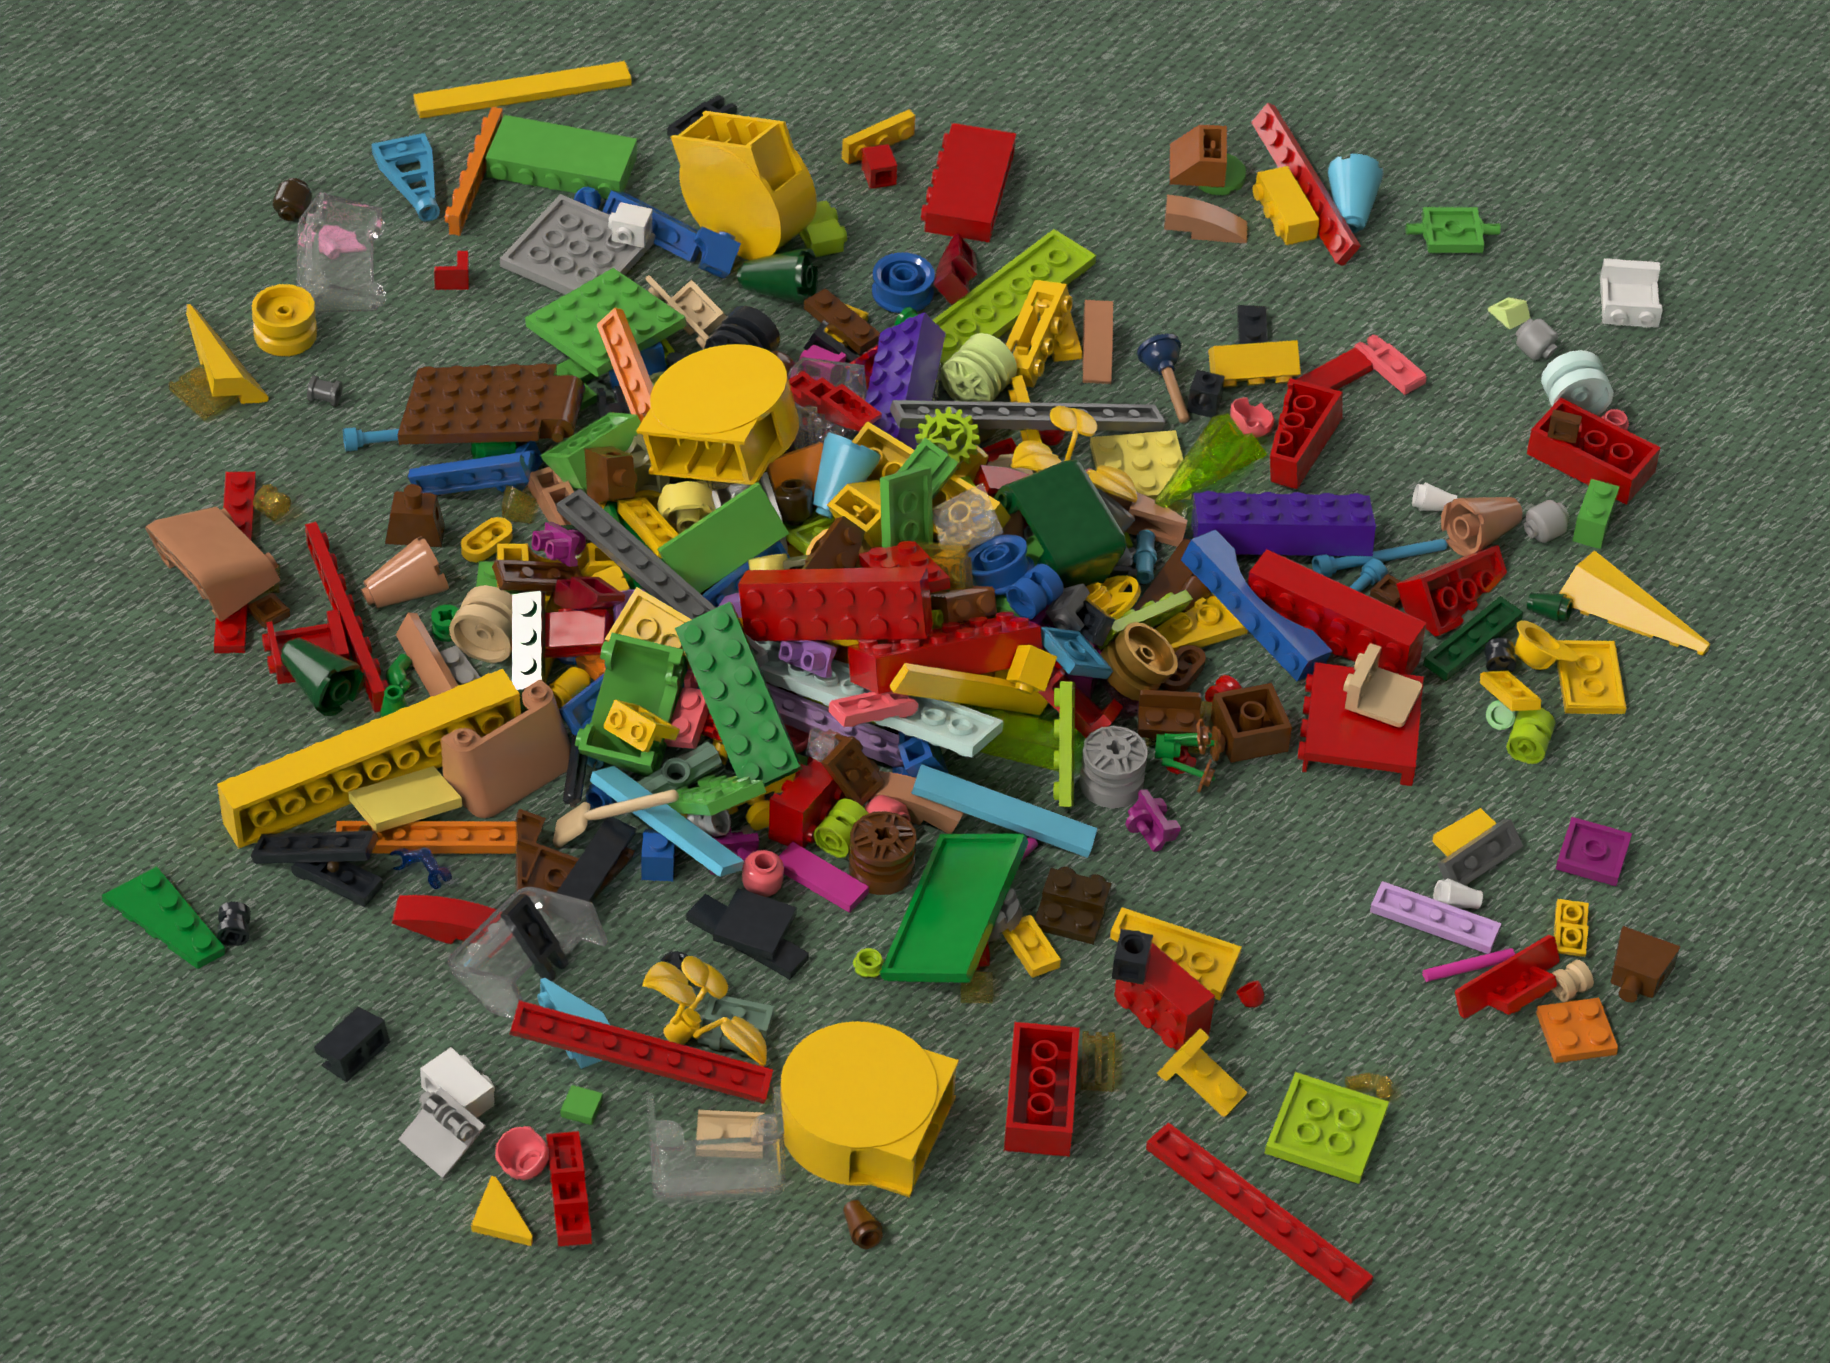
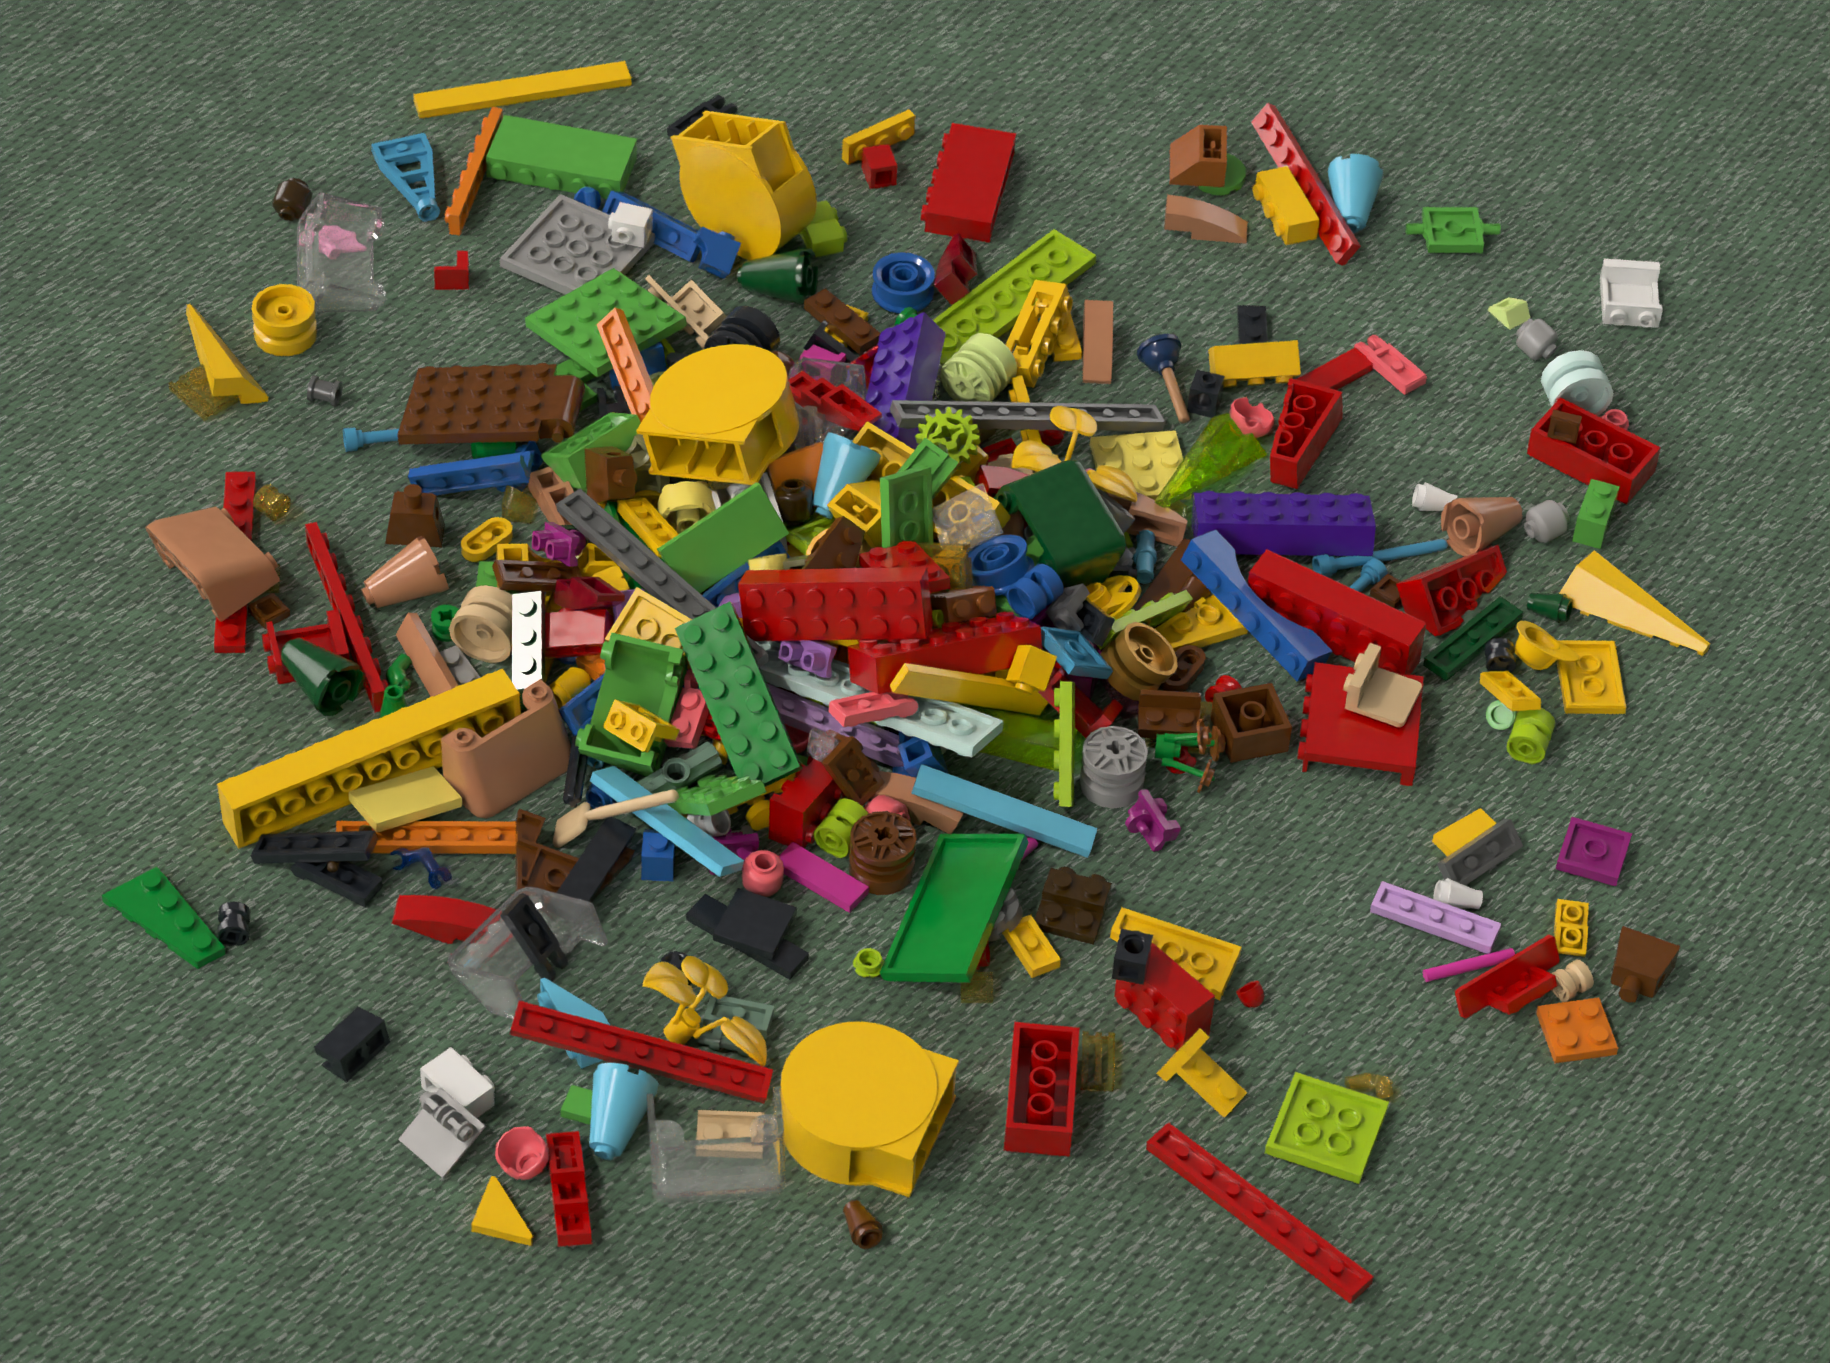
none -> medium azure cone [589,1063,659,1160]

